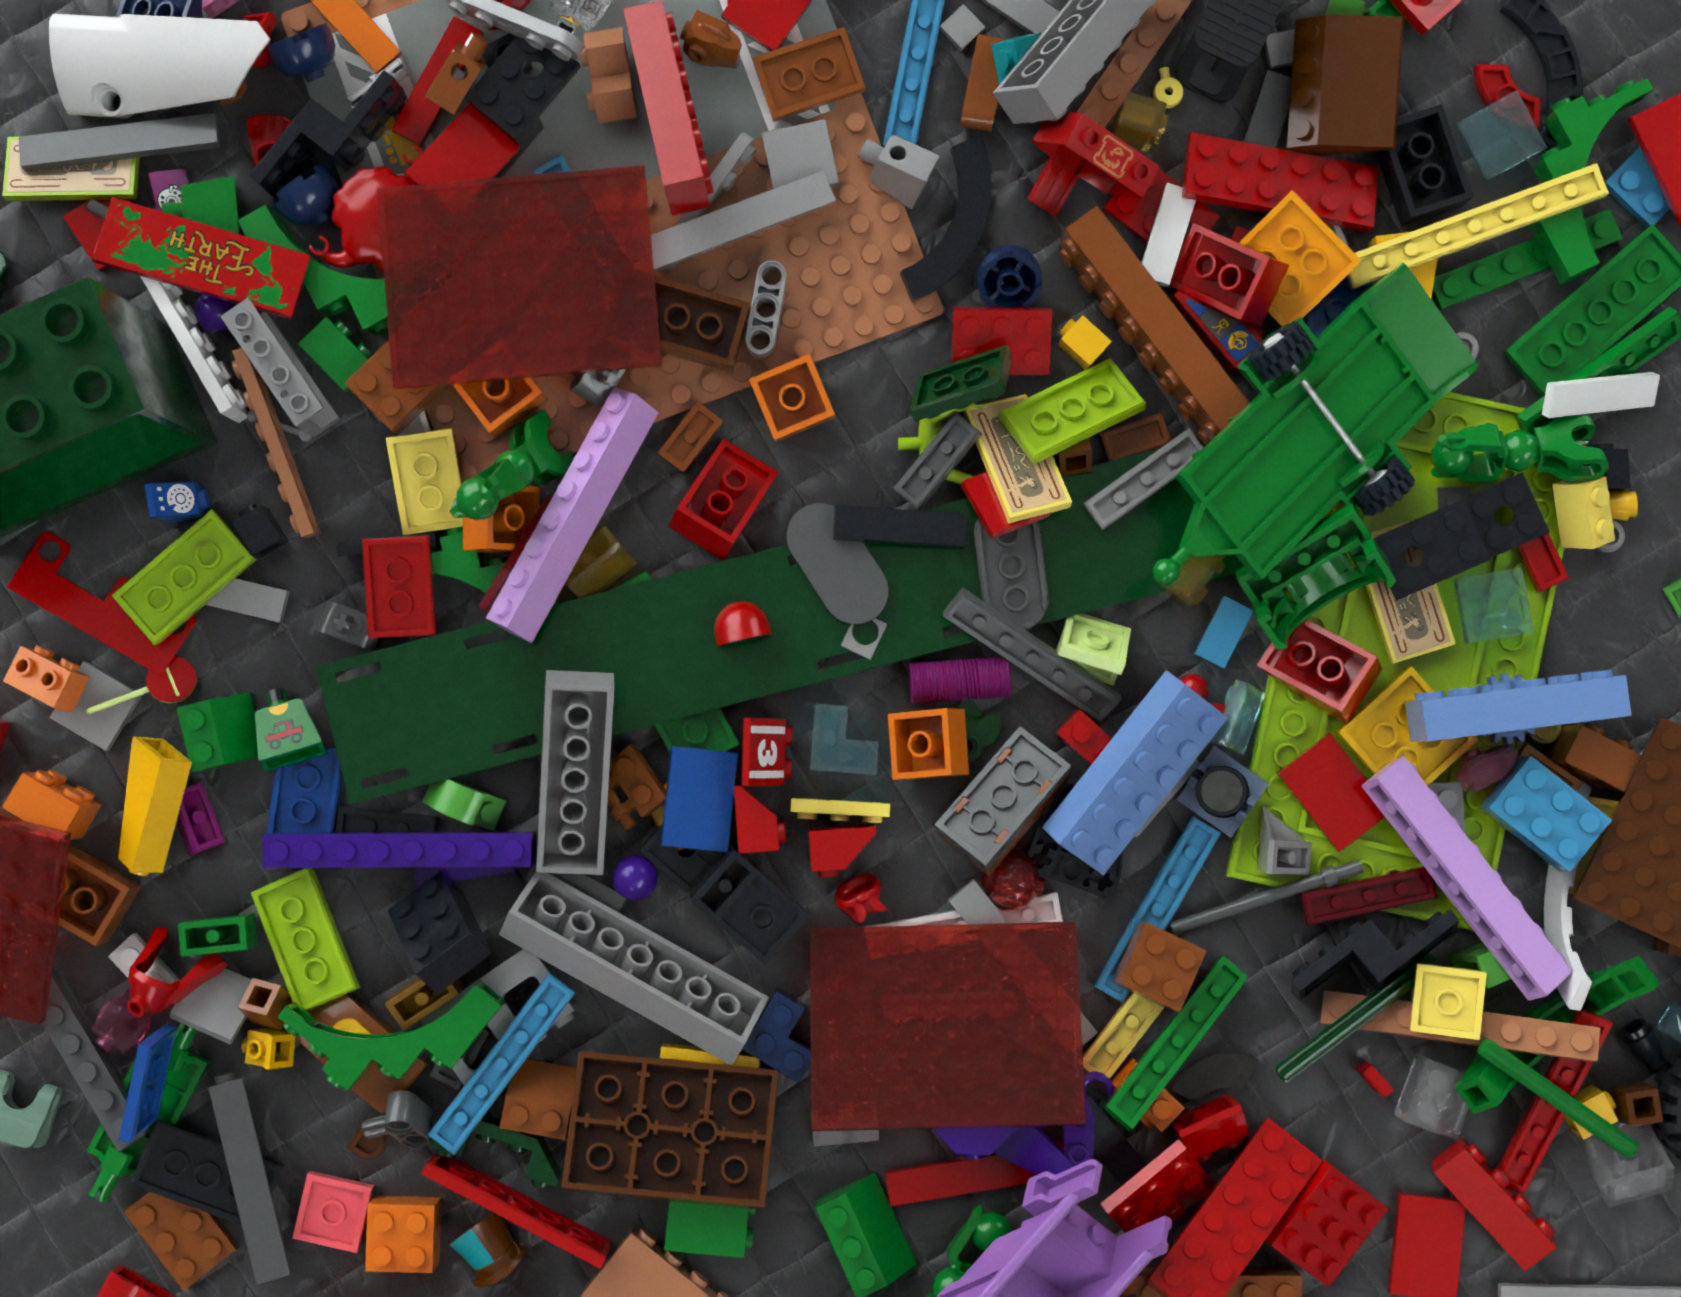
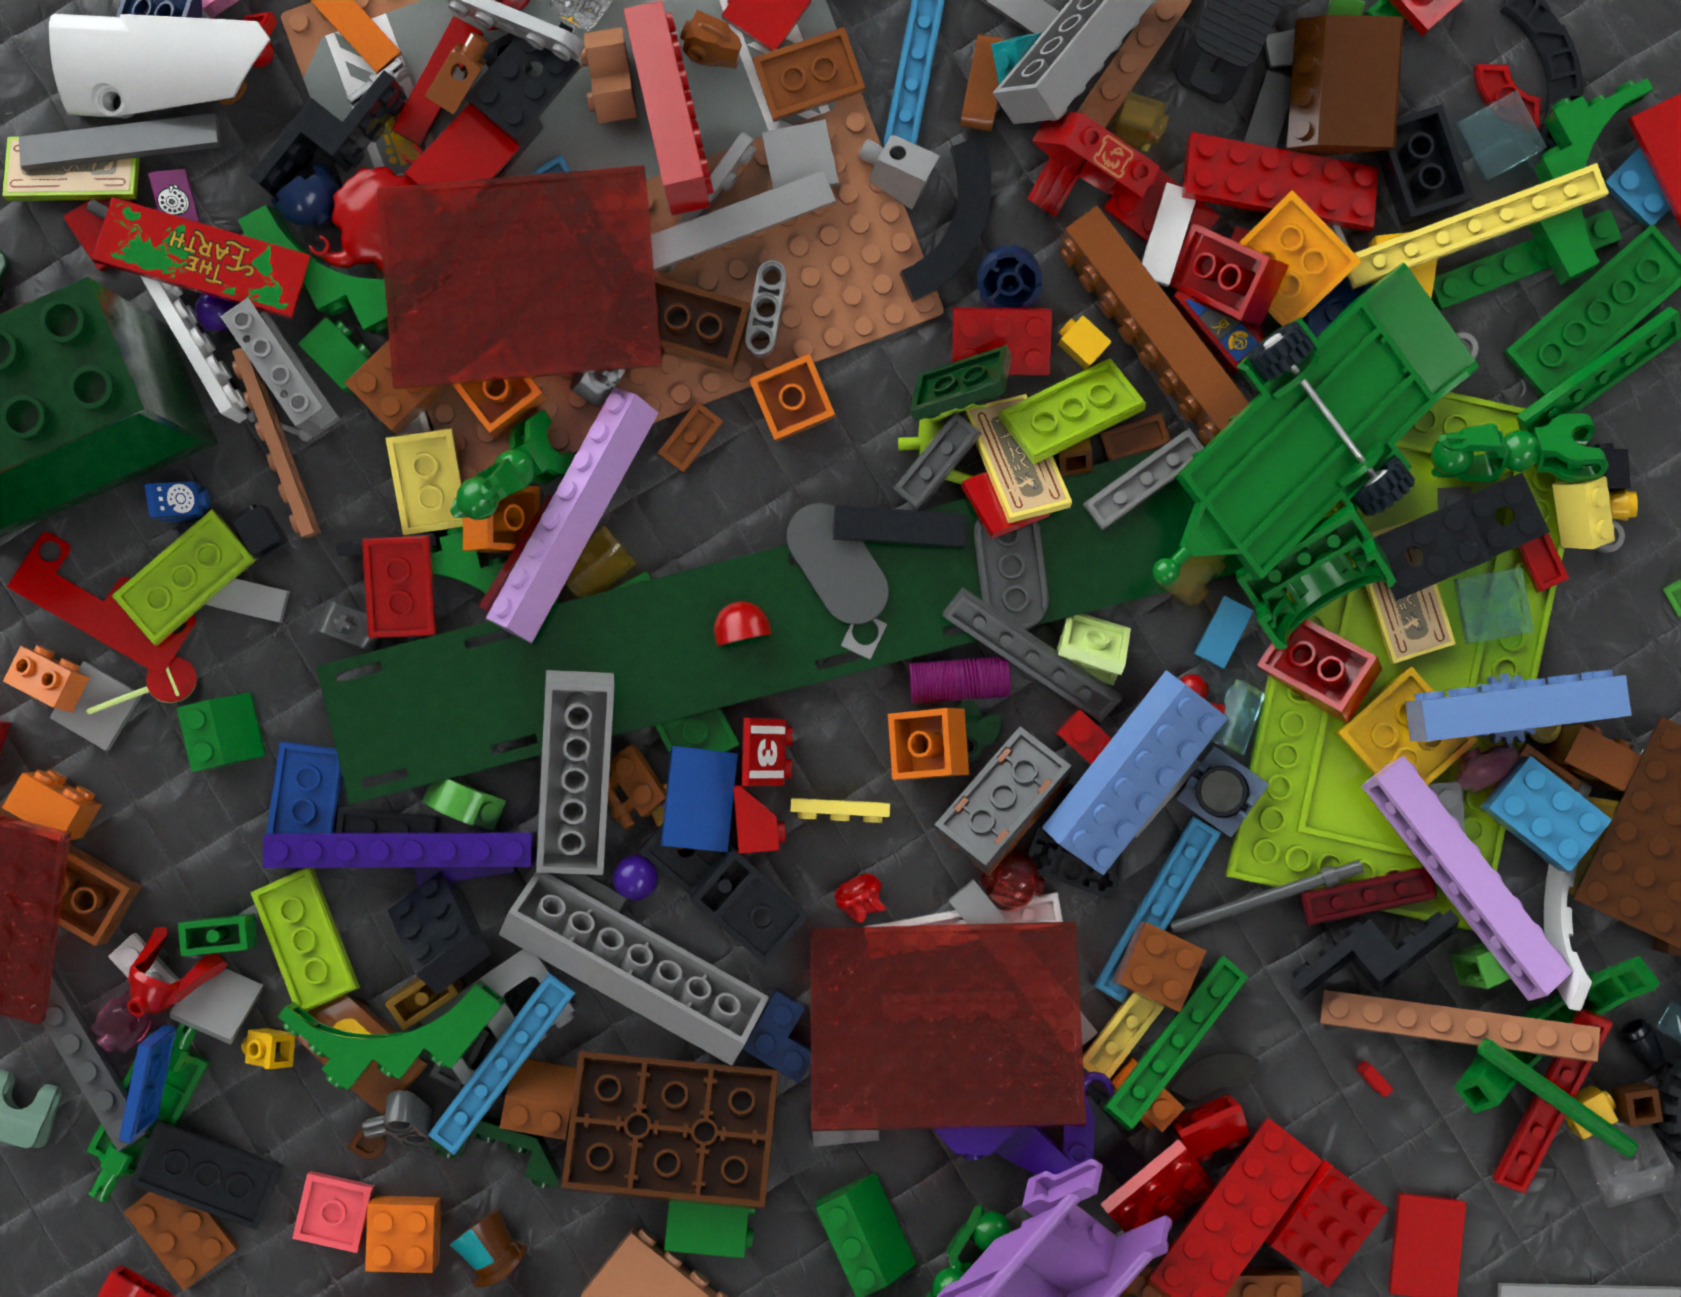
yellow slope [118,736,192,876] -> none
green torso [161,176,239,234] -> none
magenta slope [176,782,225,856] -> none
dark grey brick [208,1072,291,1285] -> none
dark orange brick [238,978,293,1031] -> none
red helmet [246,114,292,166] -> none
green torso [255,688,327,772] -> none
dark blue cylinder [267,23,336,83] -> none
red tile [421,1153,613,1269] -> none
yellow tile [660,1043,760,1068] -> none
red slope [668,438,779,561] -> none
red slope [809,824,876,877] -> none
clear light blue brick [810,704,879,775] -> none
red tile [885,1142,1063,1206] -> none
light grey tile [939,4,986,52] -> none
light yellow piece [1153,67,1183,109] -> none
light grey slope [1257,805,1312,875] -> none
dark green axle [1275,952,1439,1083] -> none
red tile [1277,733,1385,852] -> none
clear slope [1394,1053,1469,1139] -> none
light yellow bracket [1410,962,1487,1040] -> none
red brick [1432,1137,1557,1272] -> none
white tile [1542,372,1660,418] -> none

